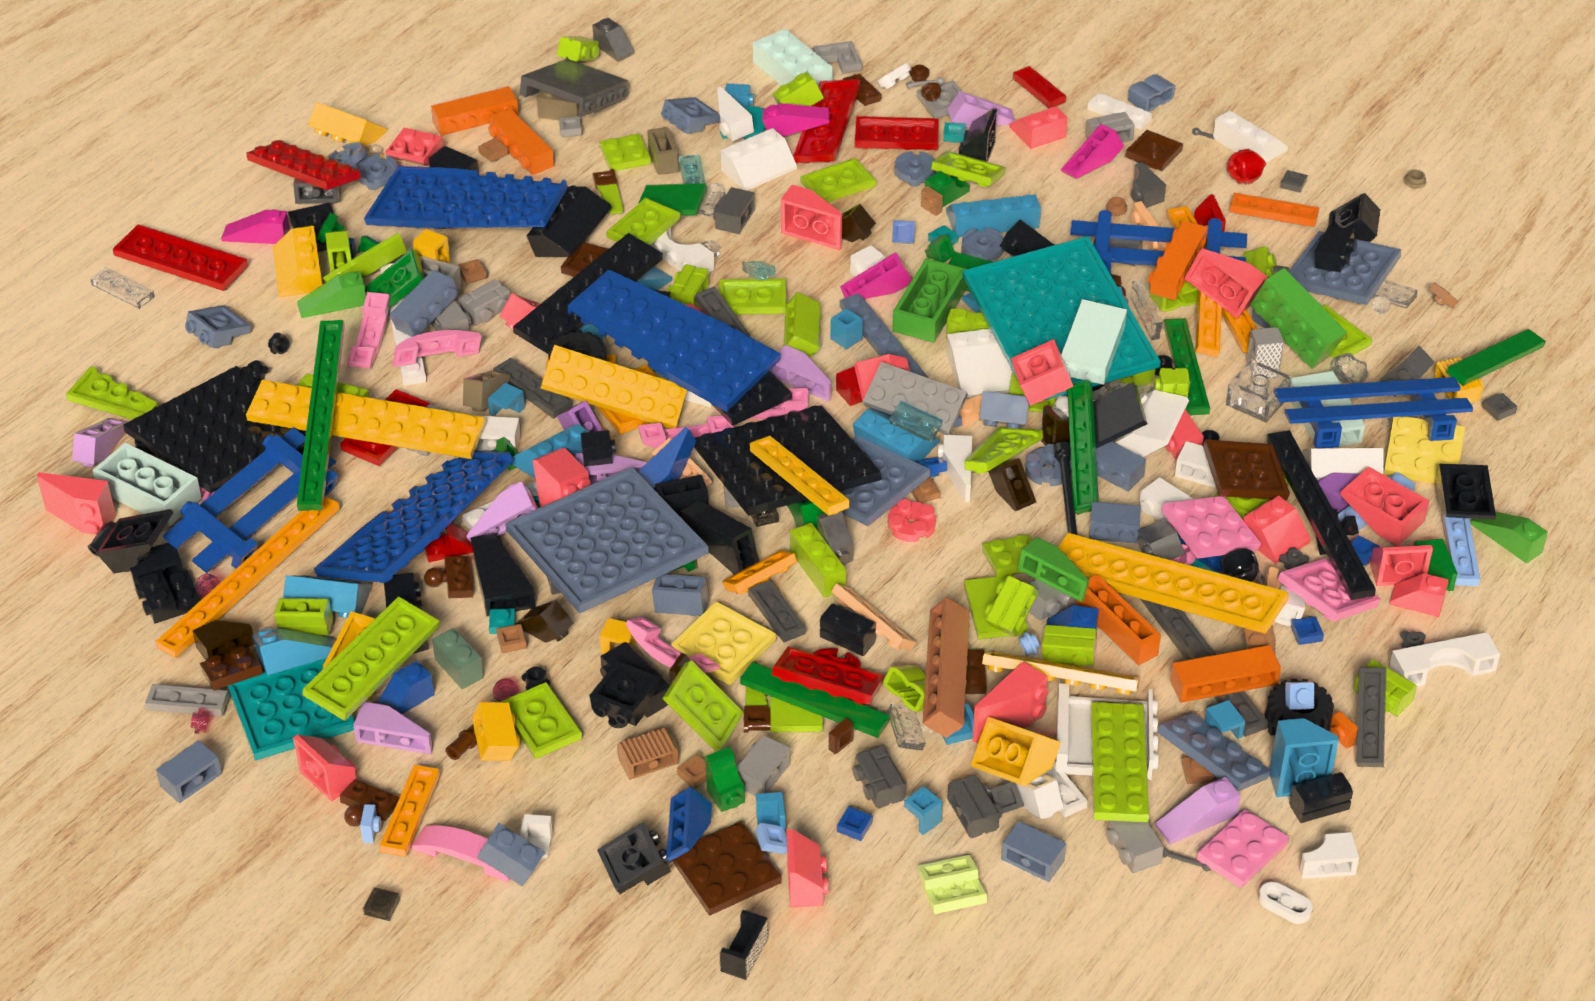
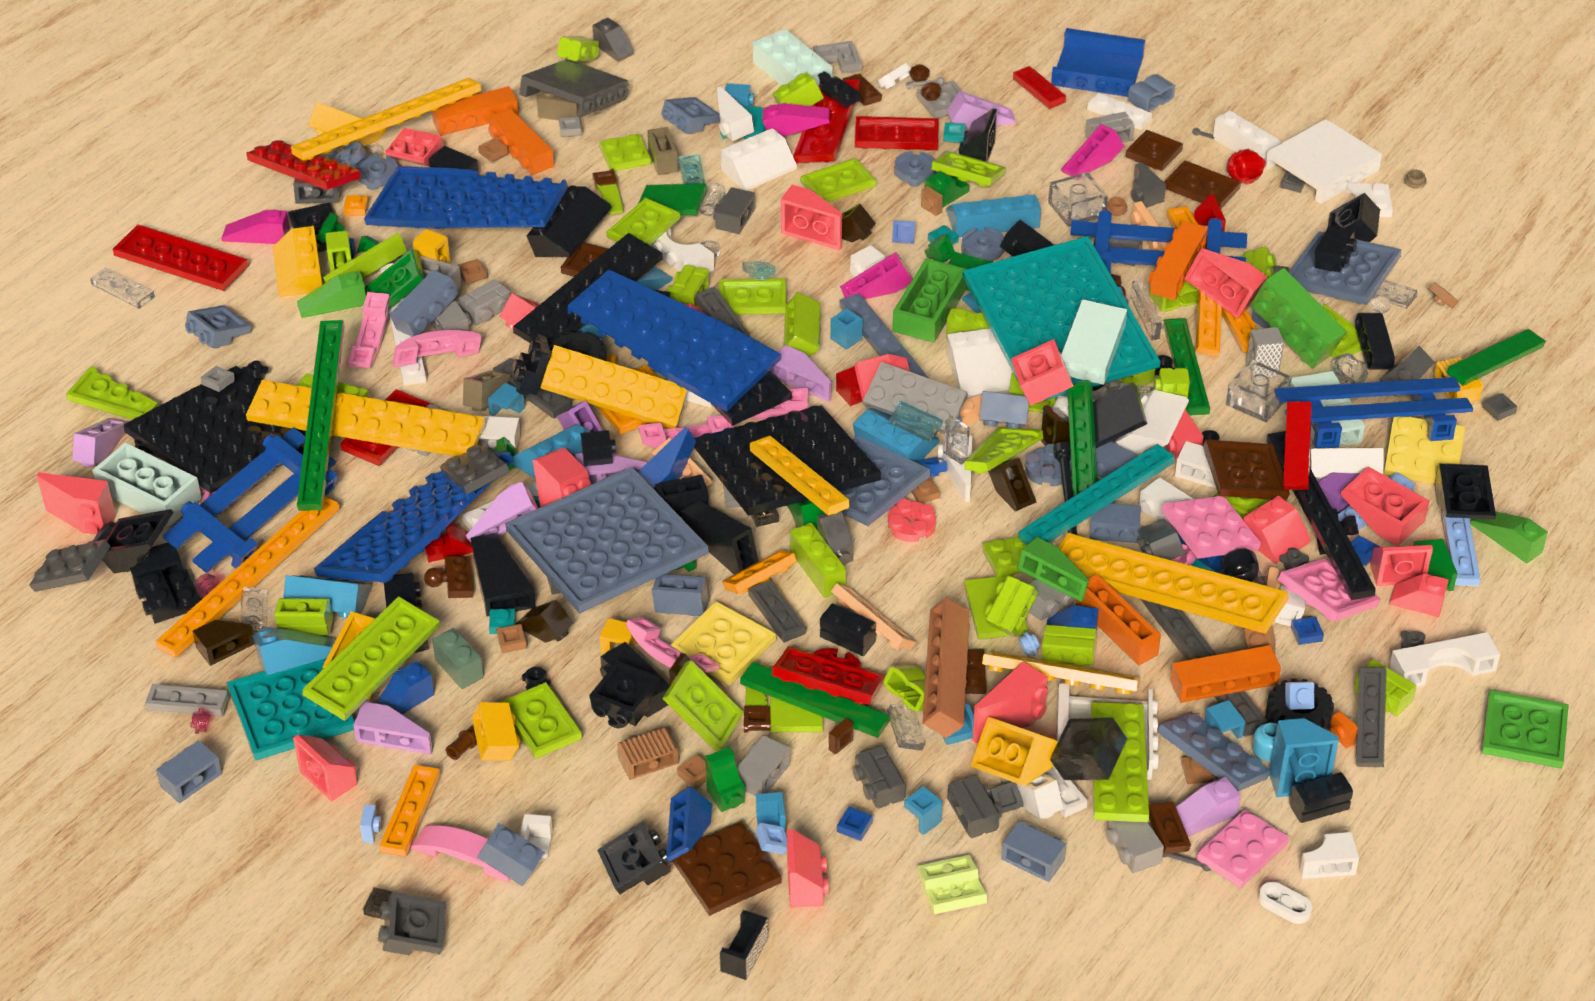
reddish brown plate [200,647,263,691] -> none
black plate [268,332,290,354] -> none
reddish brown plate [340,779,400,827] -> none
clear pink plate [493,678,519,702] -> none
coral slope [1009,106,1068,149] -> none
orange plate [1230,193,1319,227] -> none
none -> dark grey plate [29,539,110,592]
none -> light grey plate [201,366,235,392]
none -> clear plate [240,587,277,632]
none -> yellow plate [291,77,481,160]
none -> light orange plate [343,195,369,216]
none -> dark grey plate [378,892,446,955]
none -> dark grey plate [440,445,509,494]
none -> black plate [512,334,551,395]
none -> black hinge [817,71,862,108]
none -> clear plate [943,416,970,465]
none -> teal plate [1018,444,1175,545]
none -> clear brick [1048,172,1108,227]
none -> clear smoke brick [1050,718,1127,780]
none -> blue panel [1051,28,1145,97]
none -> reddish brown plate [1149,802,1191,854]
none -> reddish brown plate [1164,160,1241,209]
none -> medium azure head [1252,723,1277,762]
none -> white panel [1265,119,1382,204]
none -> red tile [1283,402,1312,490]
none -> white wing [1346,183,1393,217]
none -> black beam [1355,313,1395,370]
none -> bright green plate [1482,690,1569,769]

